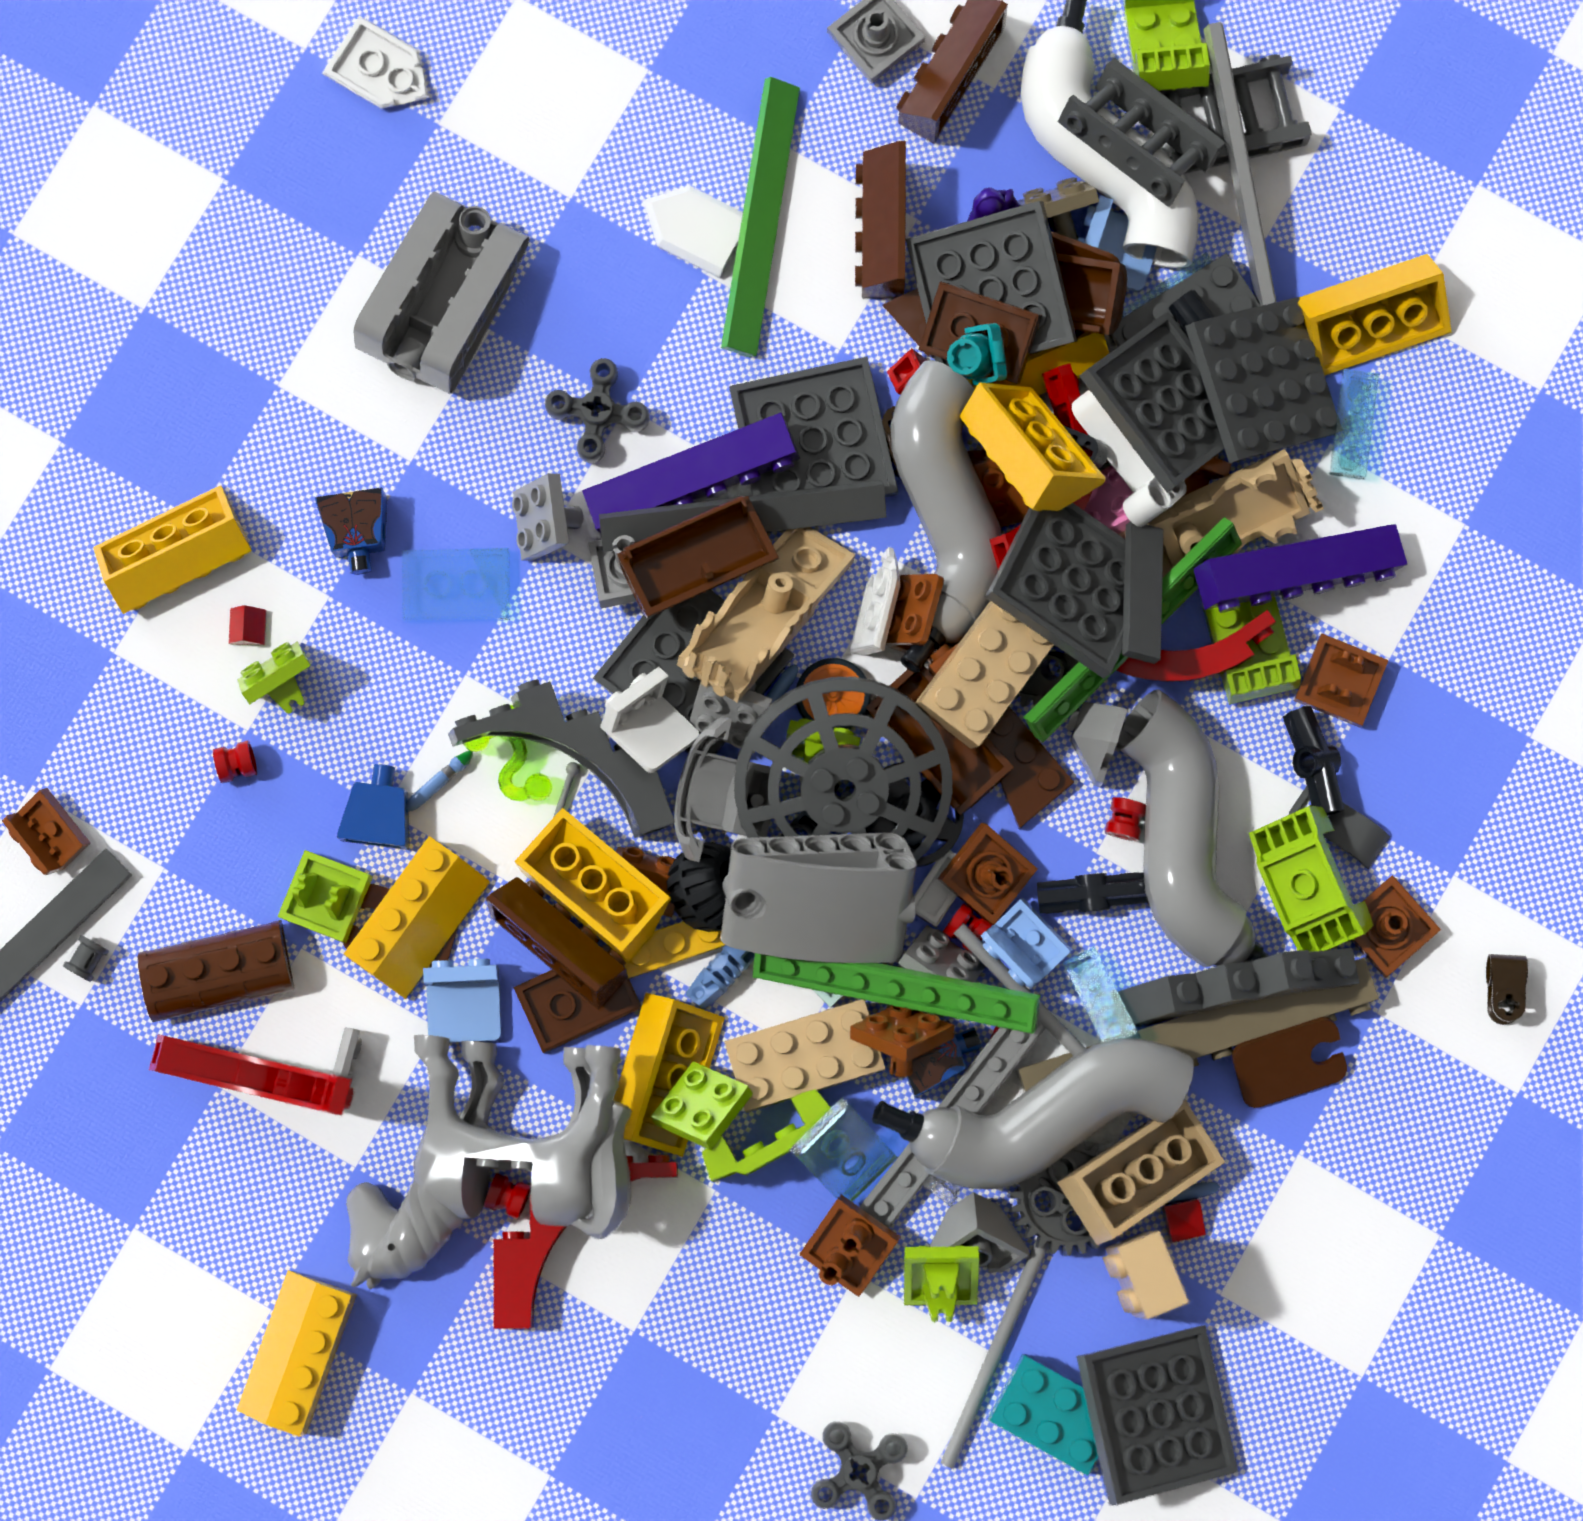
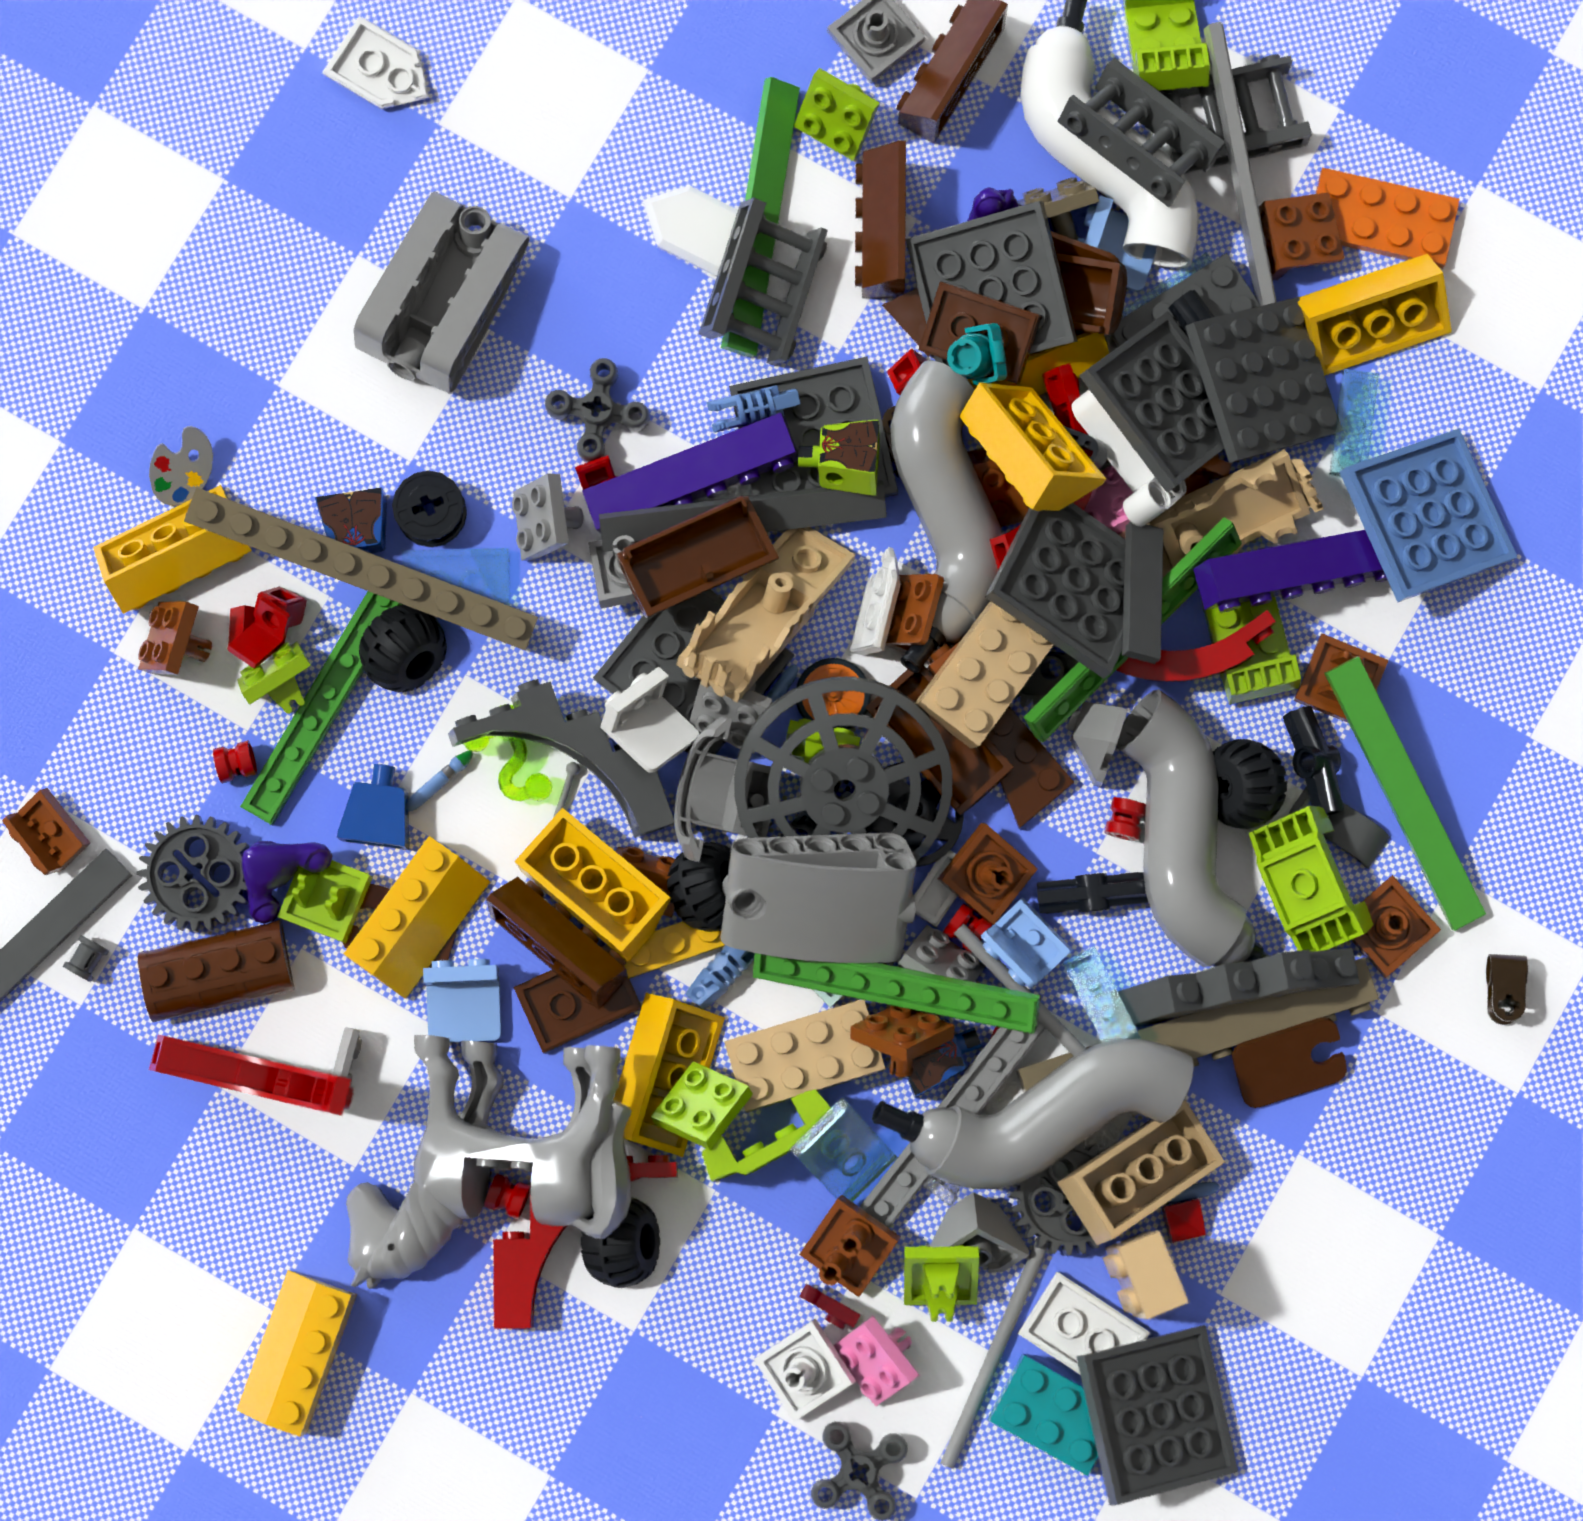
none -> dark grey gear [137,815,250,933]
none -> dark orange plate [138,601,212,675]
none -> light grey piece [149,426,213,506]
none -> dark tan brick [184,487,538,651]
none -> red bracket [227,596,291,669]
none -> bright green tile [240,591,403,825]
none -> dark purple head [241,841,332,924]
none -> red slope [253,586,307,628]
none -> black wheel [359,605,447,692]
none -> black piece [392,470,467,547]
none -> red slope [575,455,616,490]
none -> black wheel [580,1197,660,1288]
none -> dark grey fence [699,198,828,365]
none -> medium blue hinge [706,385,801,433]
none -> white plate [753,1318,856,1422]
none -> lime plate [794,68,880,161]
none -> torso [798,420,880,495]
none -> dark red plate [799,1283,861,1330]
none -> bright pink plate [833,1316,919,1406]
none -> white tile [1017,1272,1150,1375]
none -> black wheel [1213,739,1287,829]
none -> dark orange bracket [1258,193,1344,281]
none -> orange plate [1315,167,1460,269]
none -> bright green tile [1324,657,1486,931]
none -> medium blue plate [1339,428,1518,602]

